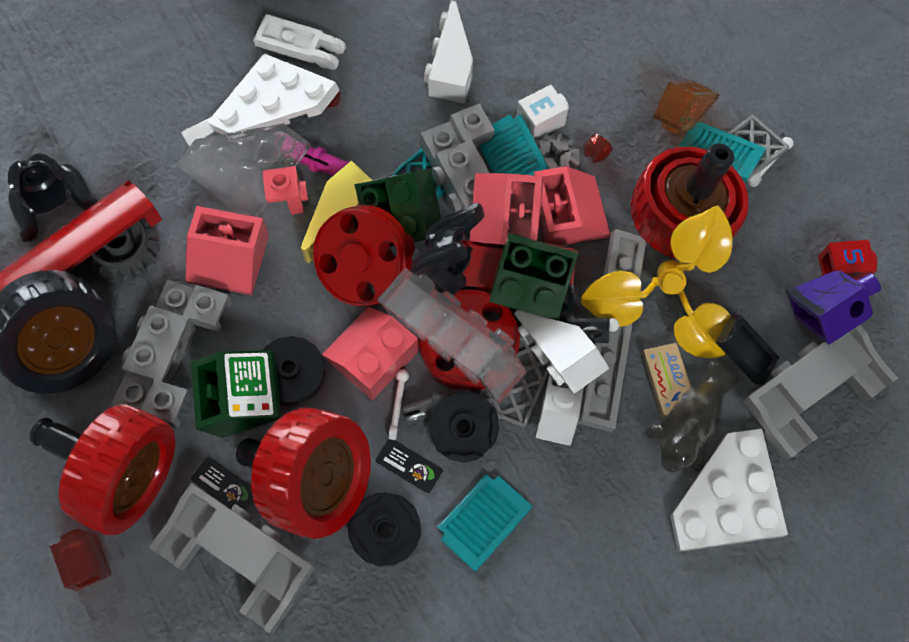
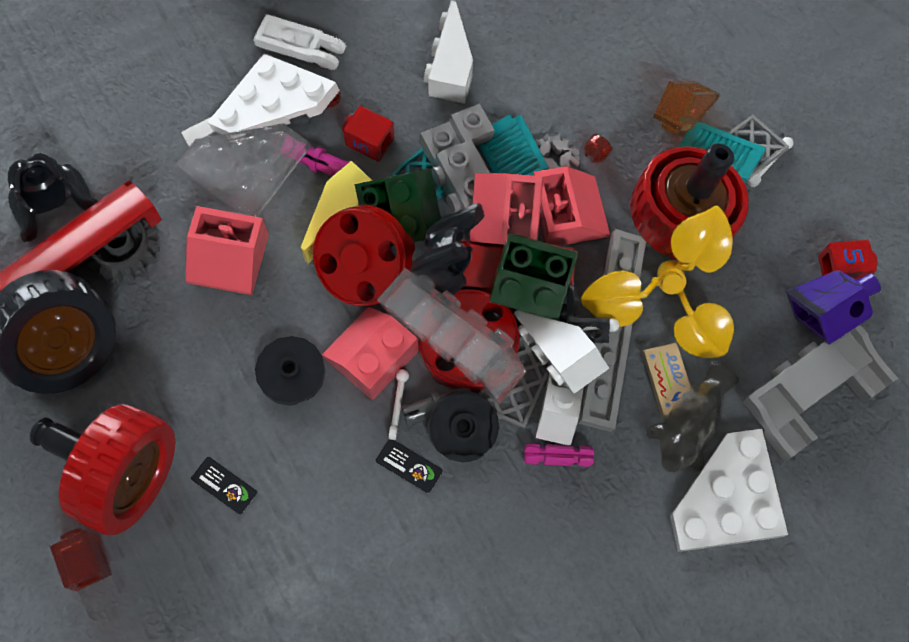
light grey bracket [111,280,232,429] -> none
light grey bracket [148,483,315,634] -> none
slope [191,350,281,438] -> none
red wheel [236,408,371,539] -> none
coral bracket [263,166,309,215] -> none
black plate [348,492,421,567] -> none
teal window [437,474,533,572] -> none
white brick [516,85,569,140] -> none
black tile [715,314,779,385] -> none
none -> red brick [342,105,395,162]
none -> dark pink axle [524,443,594,467]

